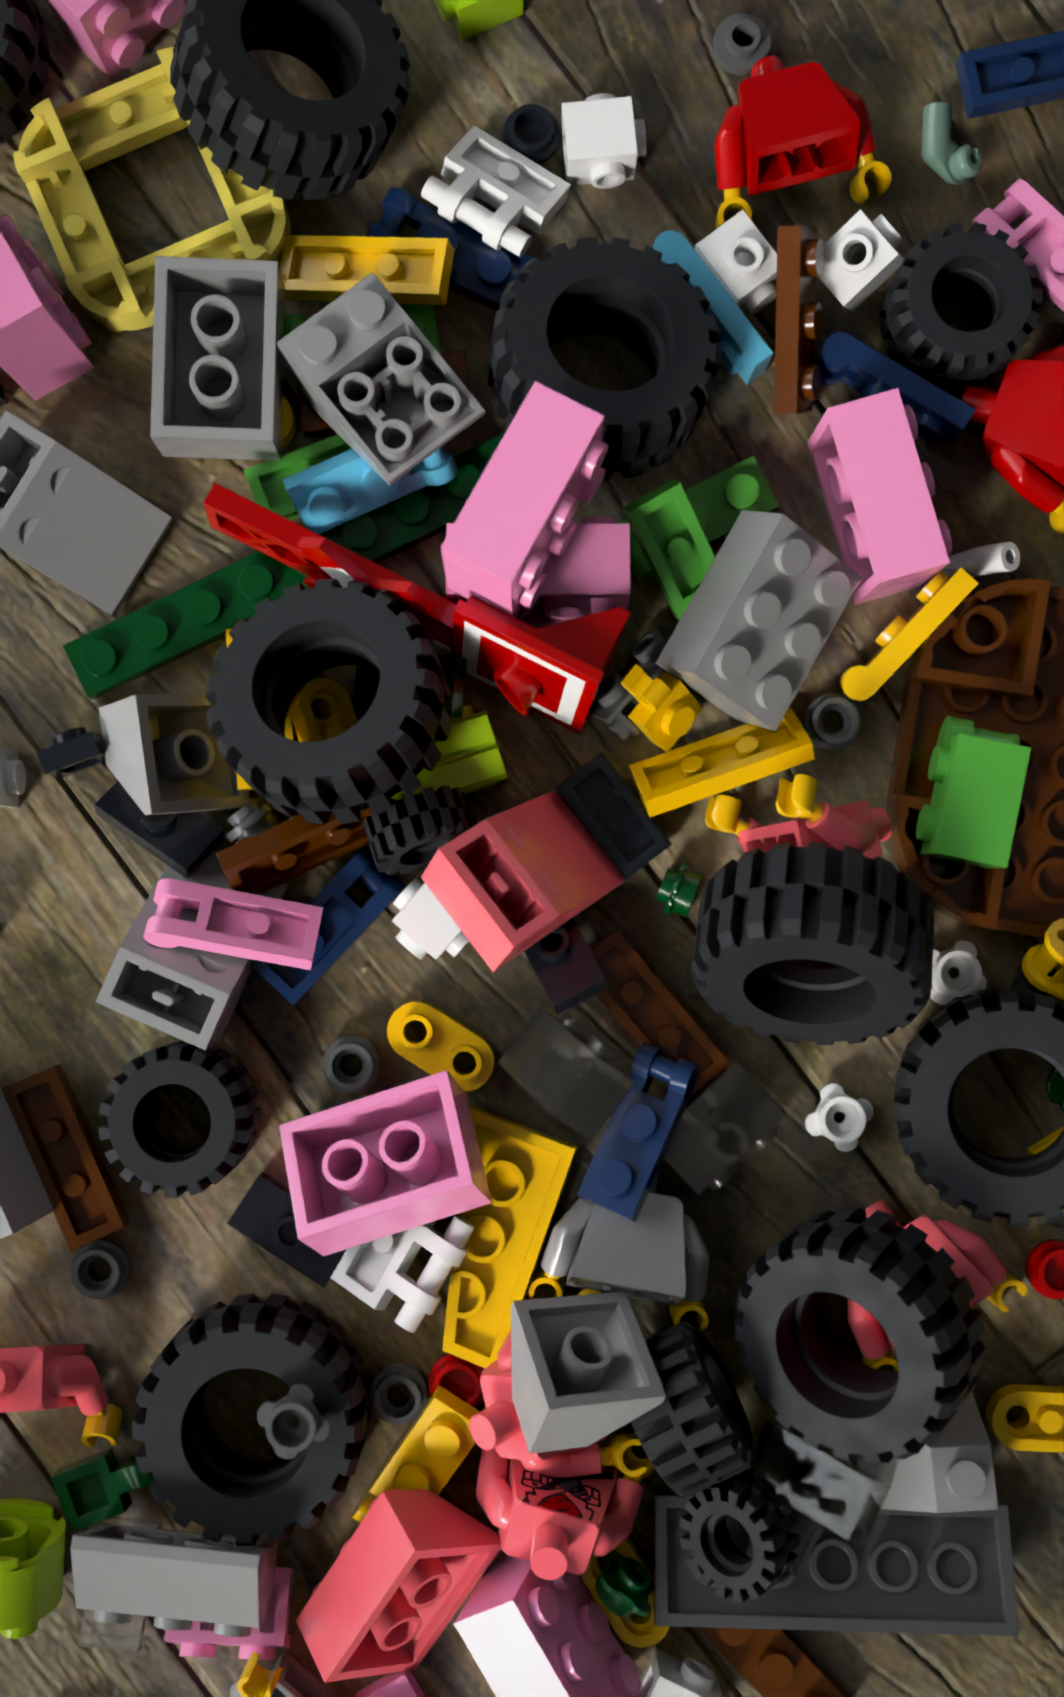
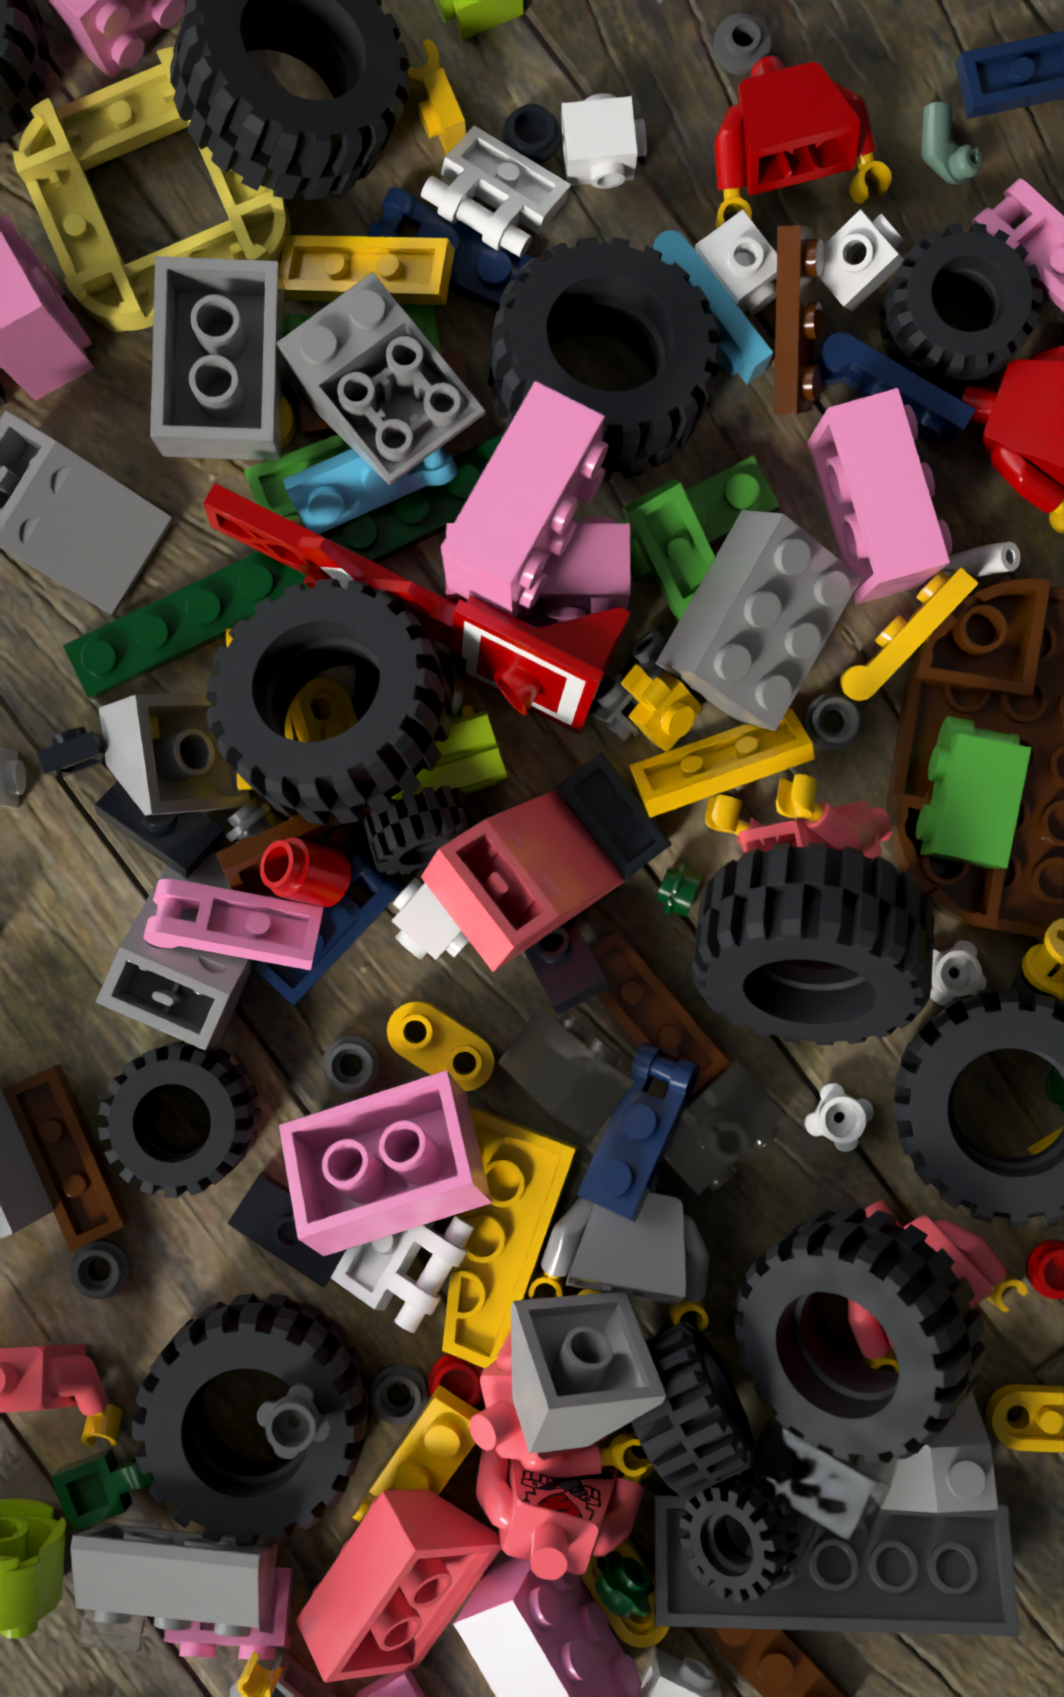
none -> red brick [260,837,351,907]
none -> yellow plate [407,39,466,155]

